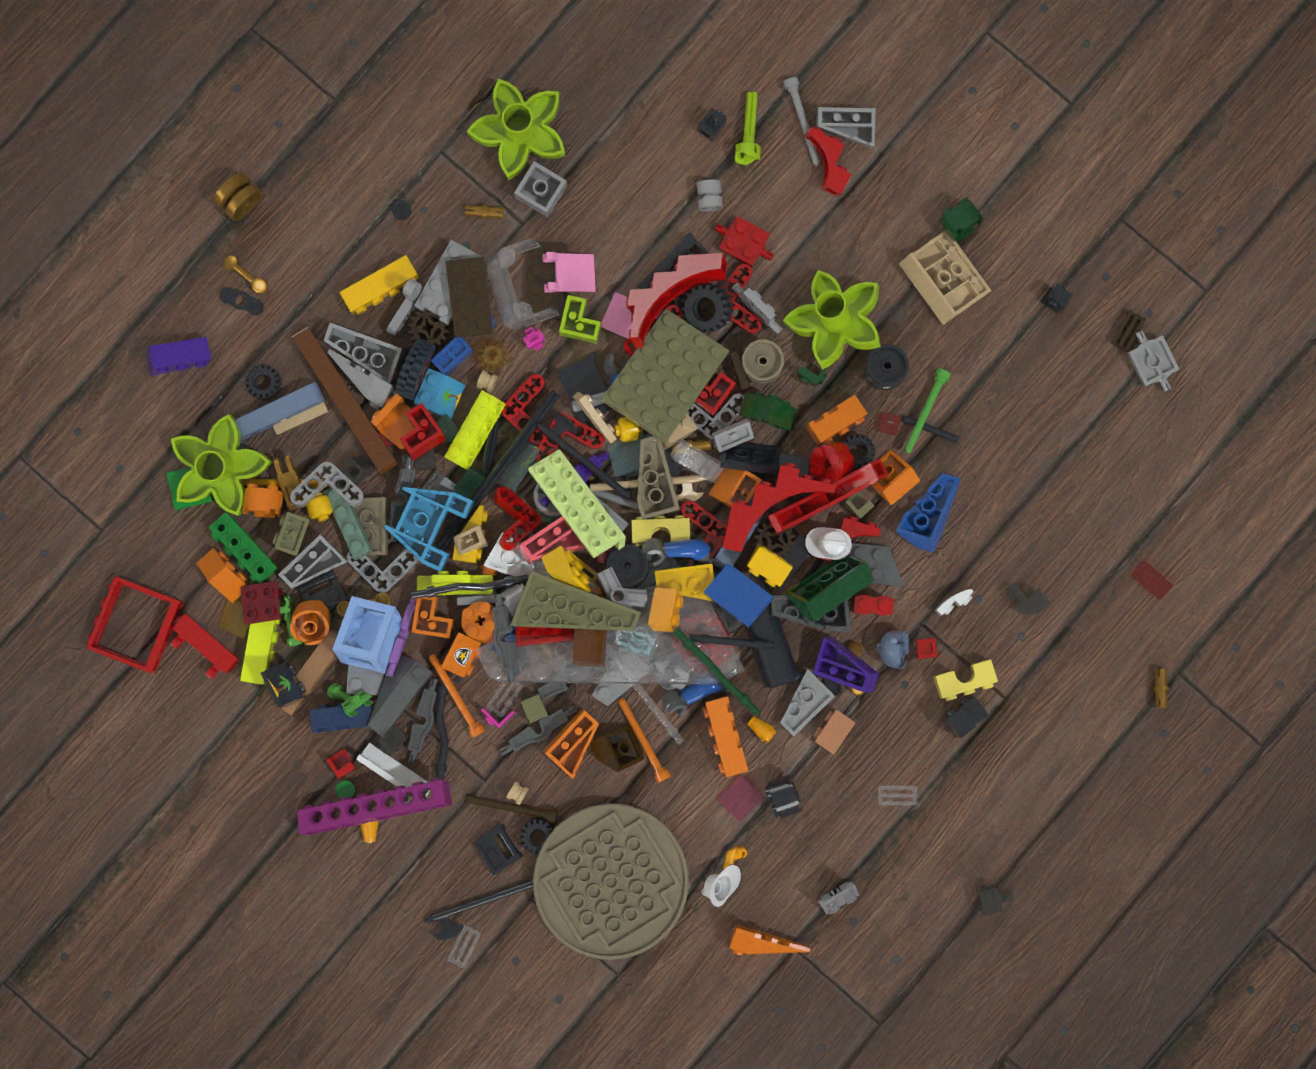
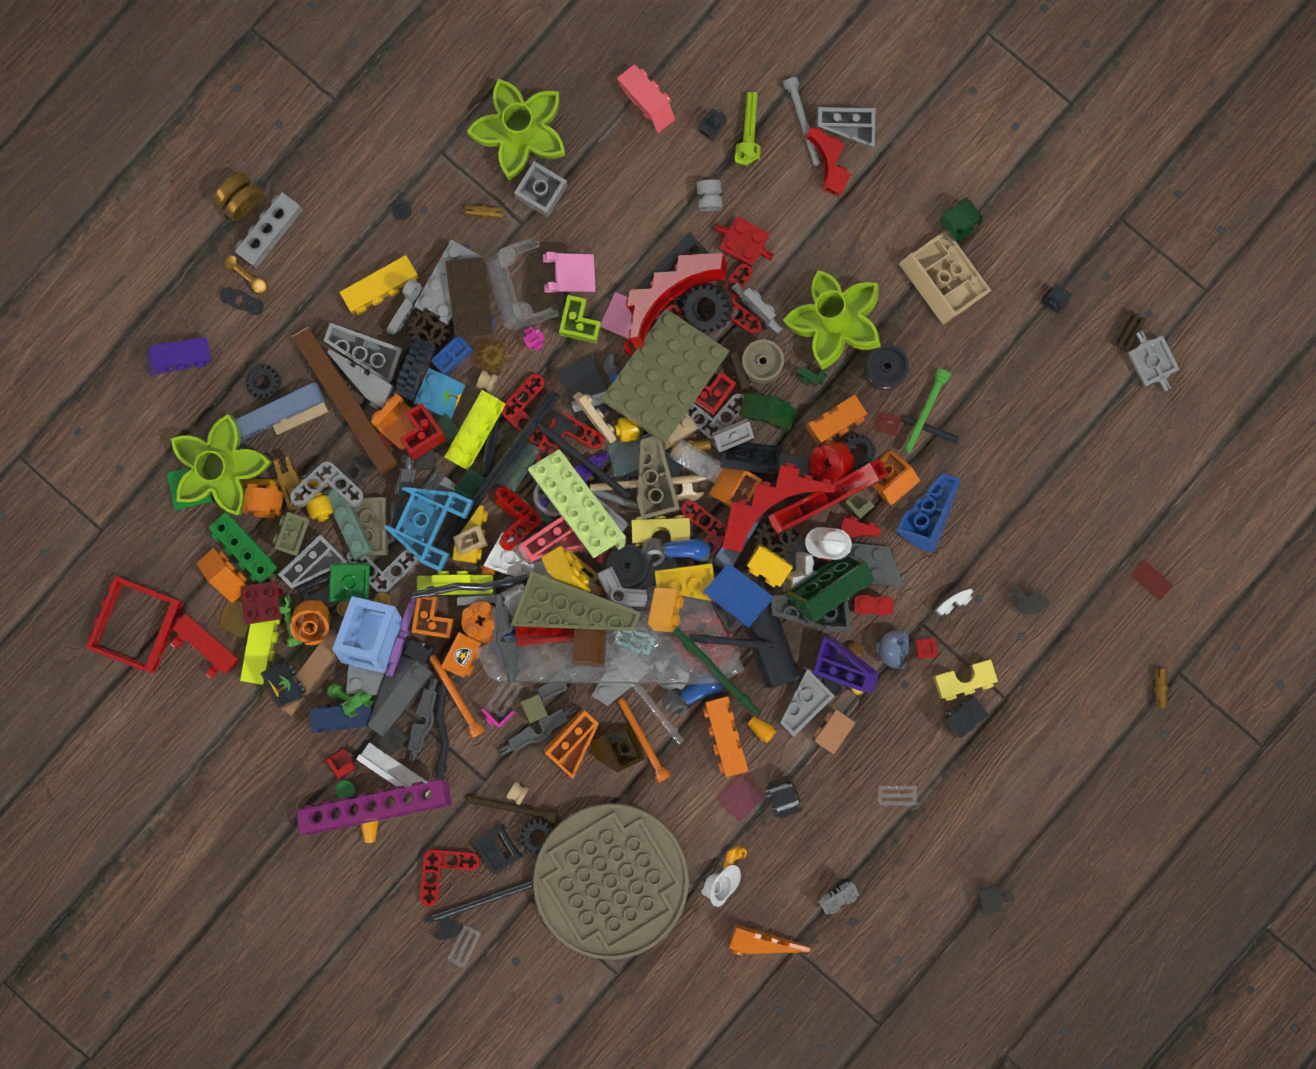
none -> light grey brick [235,192,303,269]
none -> green tile [329,563,370,602]
none -> black brick [404,638,436,666]
none -> red beam [420,849,481,906]
none -> coral wedge [617,64,675,133]
none -> white brick [783,551,816,592]

